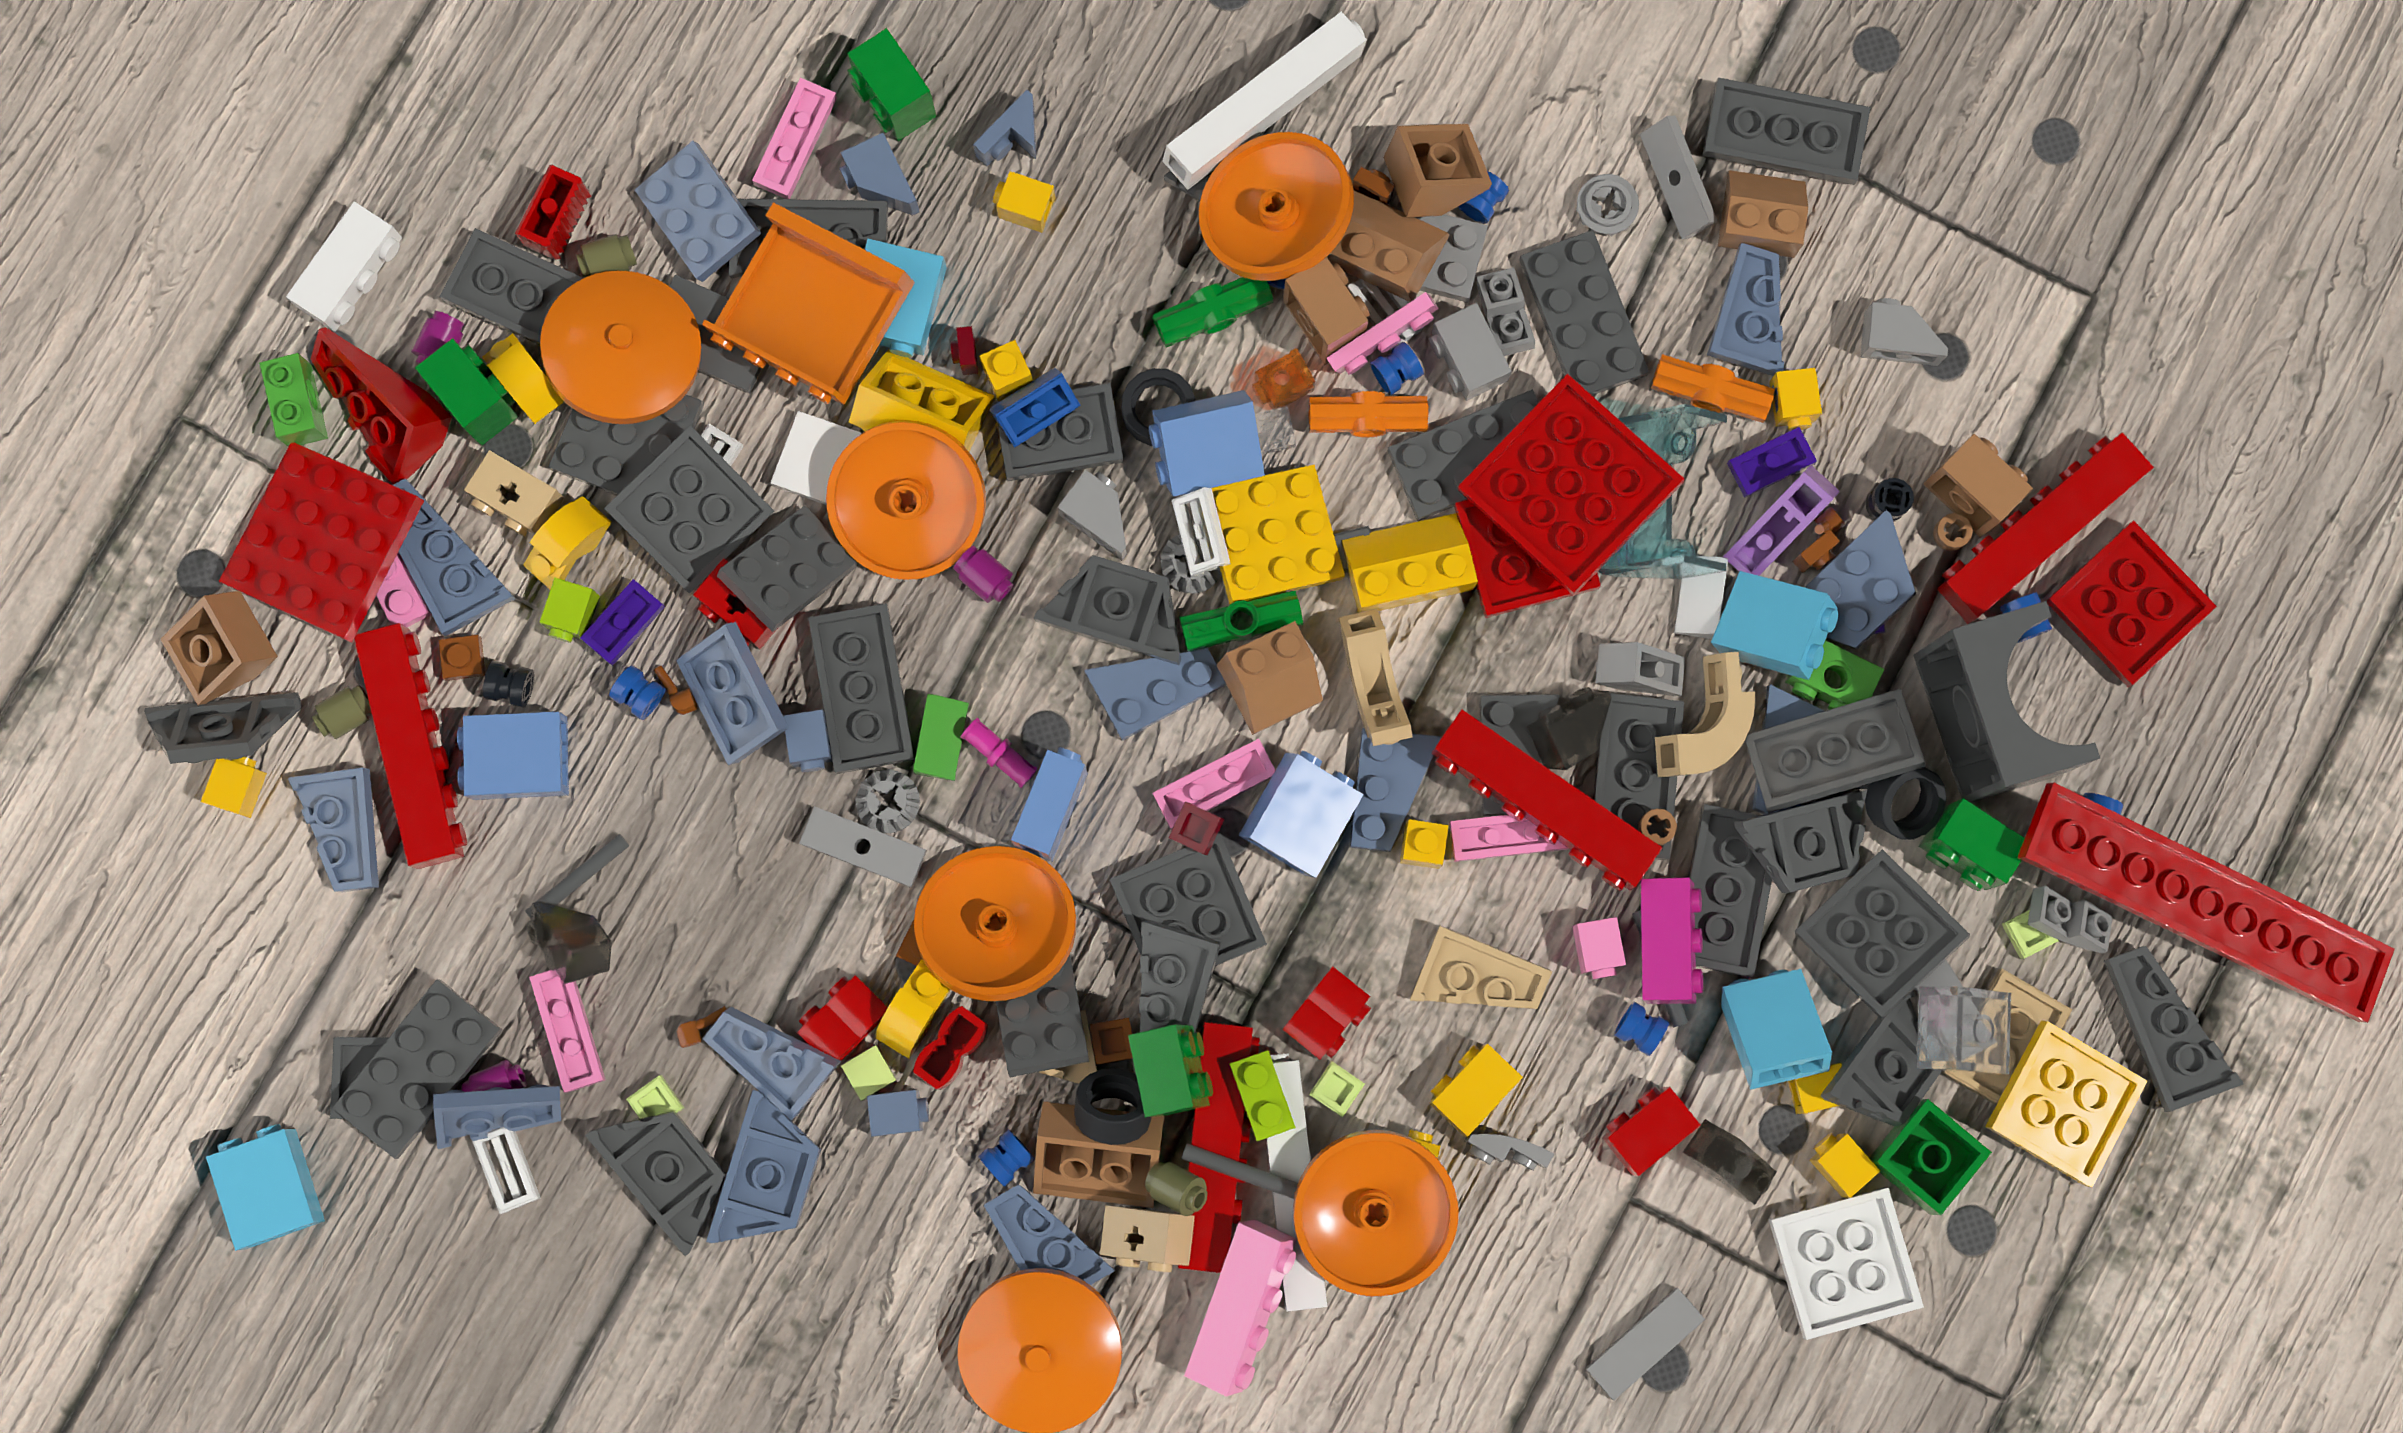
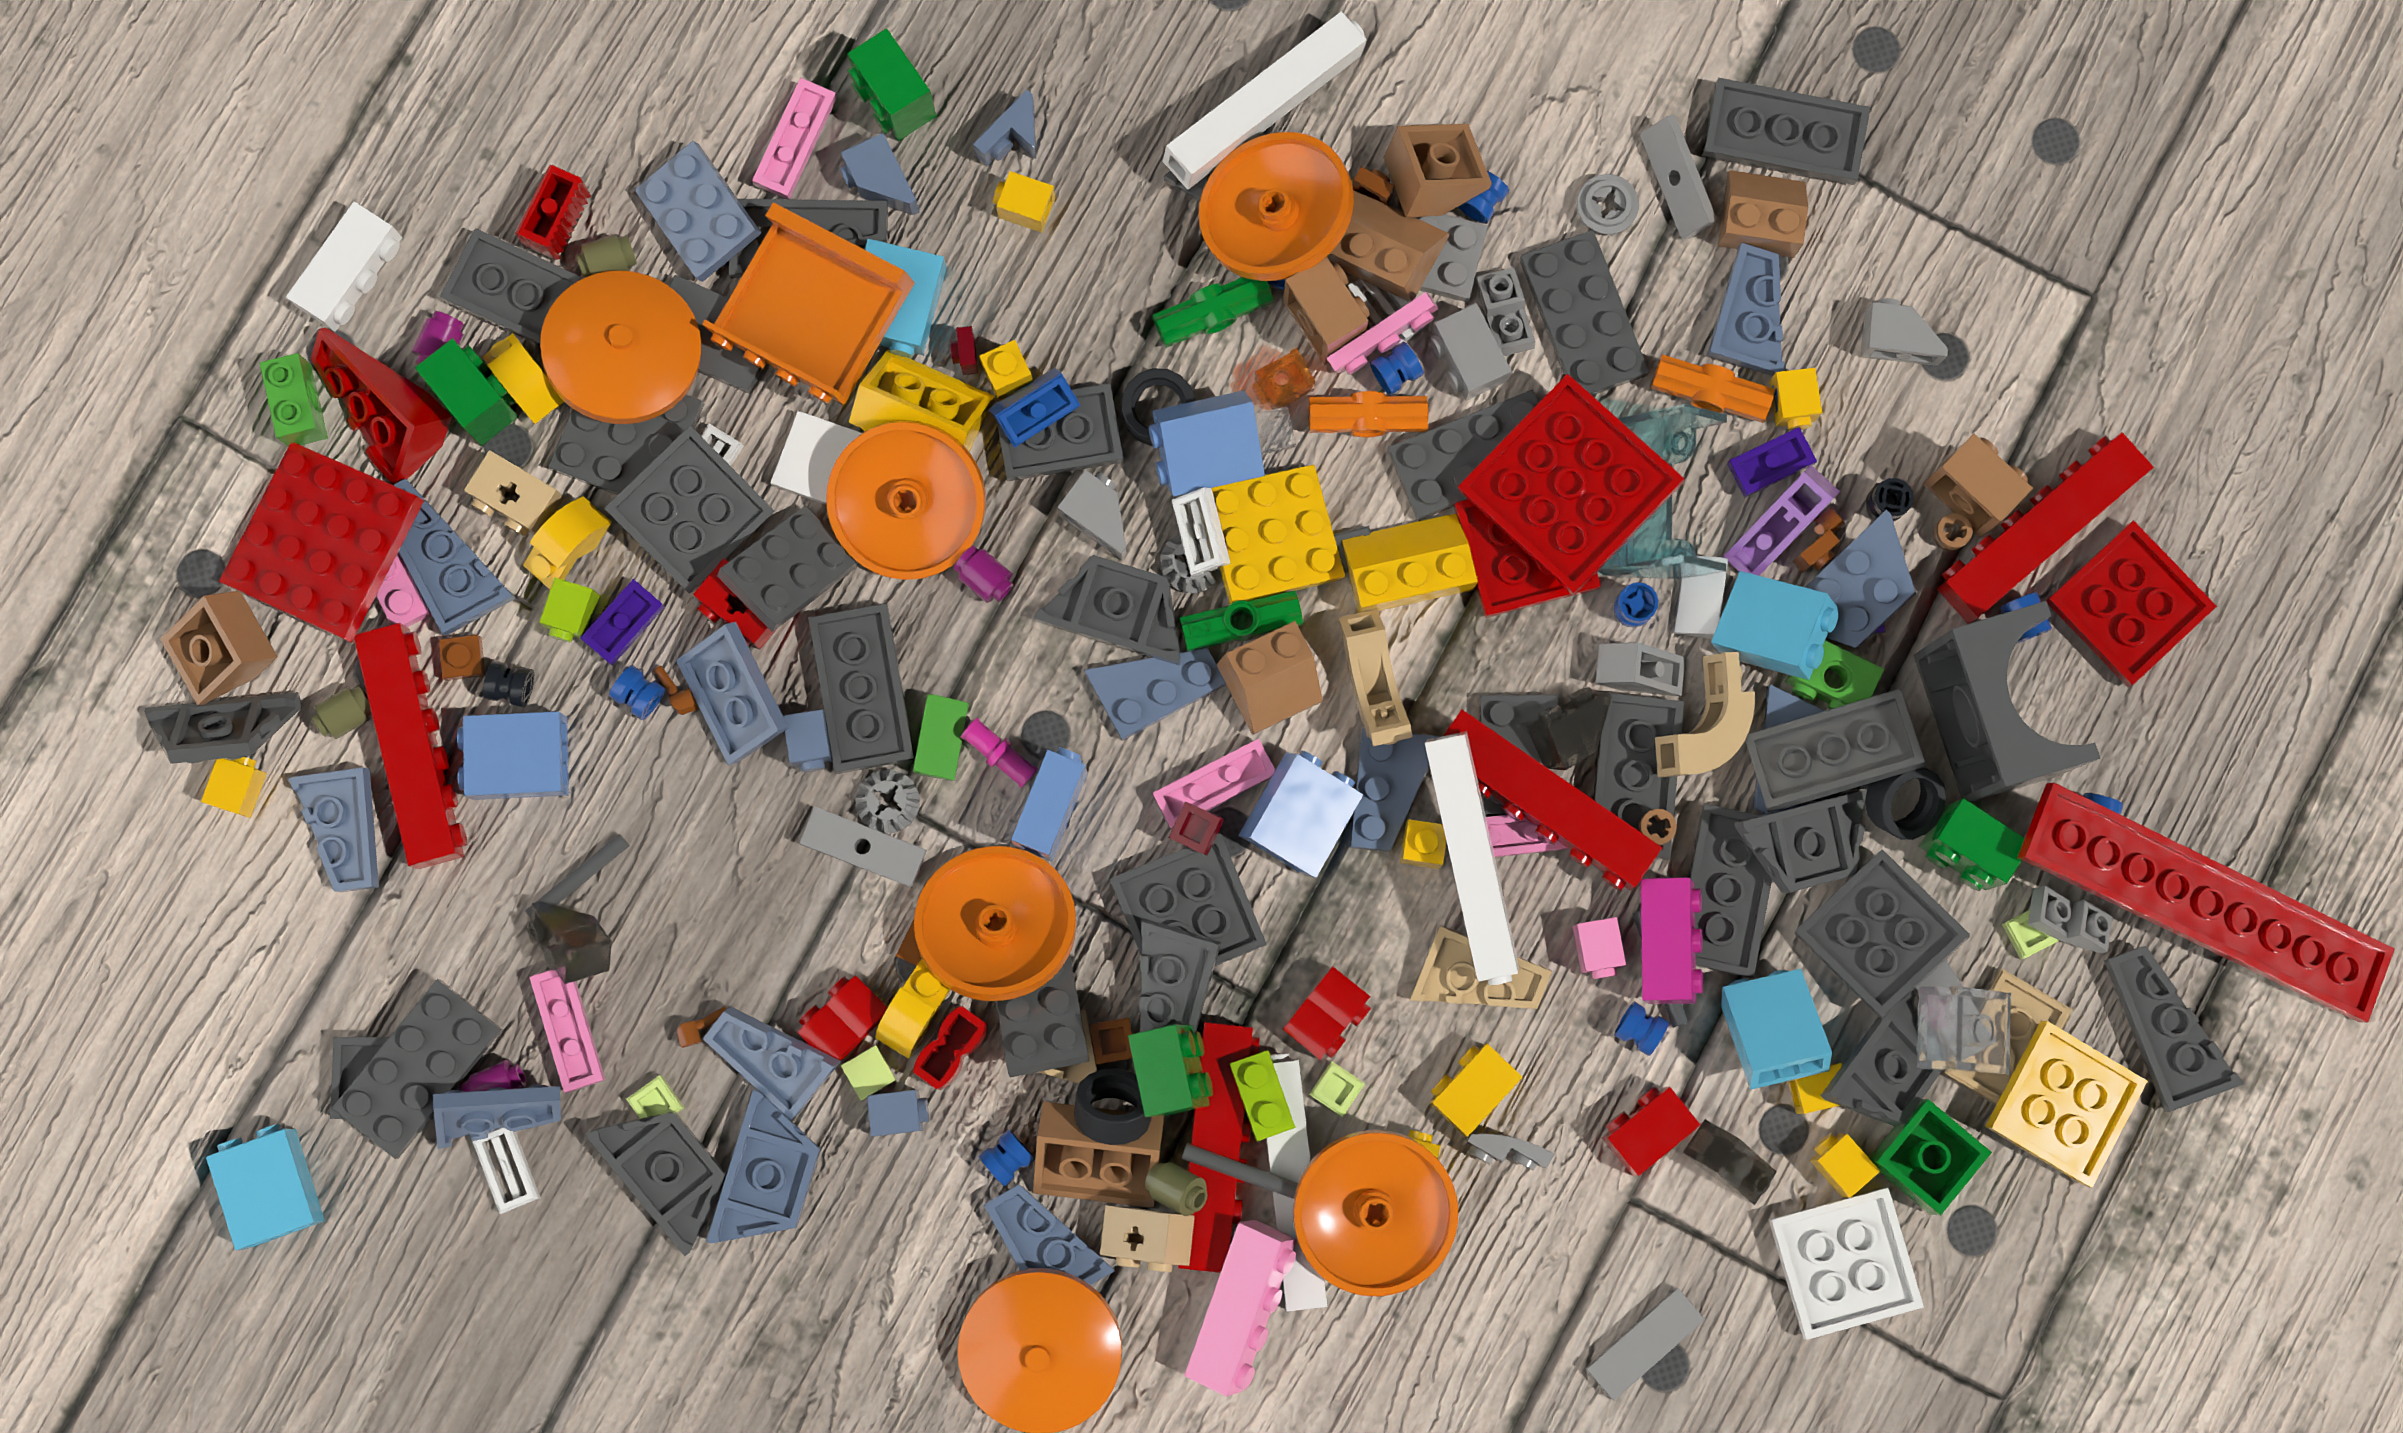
none -> white brick [1425,731,1519,985]
none -> blue wheel [1614,582,1658,628]

